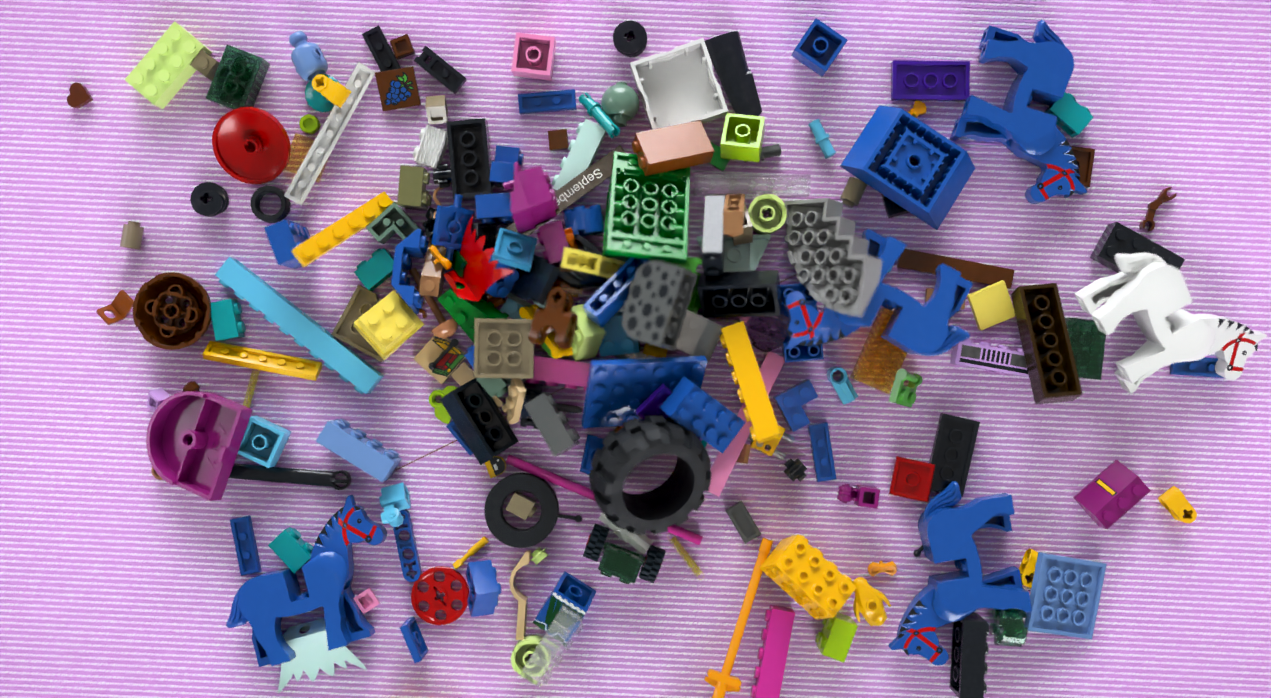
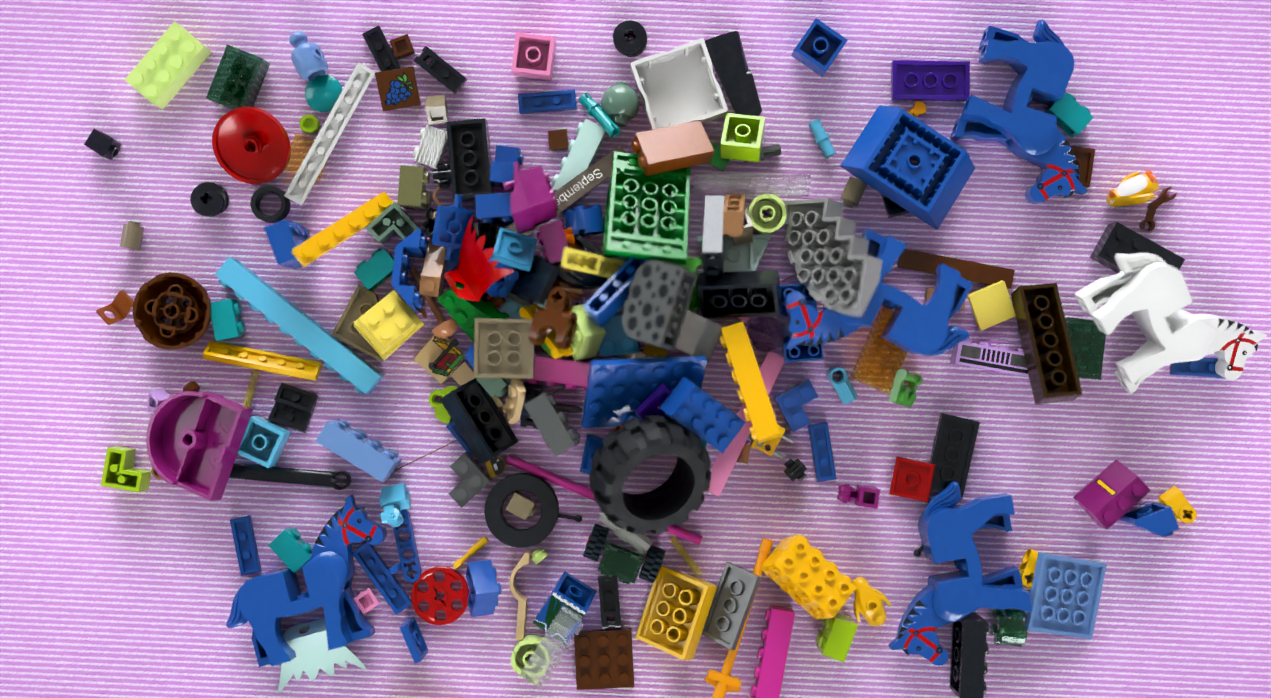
reddish brown tile [67,83,93,108] -> none
dark tan brick [190,50,225,82] -> none
yellow piece [312,74,351,108] -> none
light orange piece [429,245,452,270] -> none
dark green piece [449,250,468,277] -> none
dark grey tile [725,501,761,544] -> none
light orange piece [868,561,897,576] -> none
none -> black brick [84,128,122,160]
none -> lime brick [101,446,151,492]
none -> black slope [268,383,318,433]
none -> blue plate [352,542,412,615]
none -> dark grey brick [449,452,493,508]
none -> reddish brown plate [574,628,634,690]
none -> black plate [598,575,621,630]
none -> yellow slope [635,565,717,661]
none -> dark grey plate [702,562,761,650]
none -> animal [1106,170,1159,207]
none -> blue slope [1120,502,1179,537]

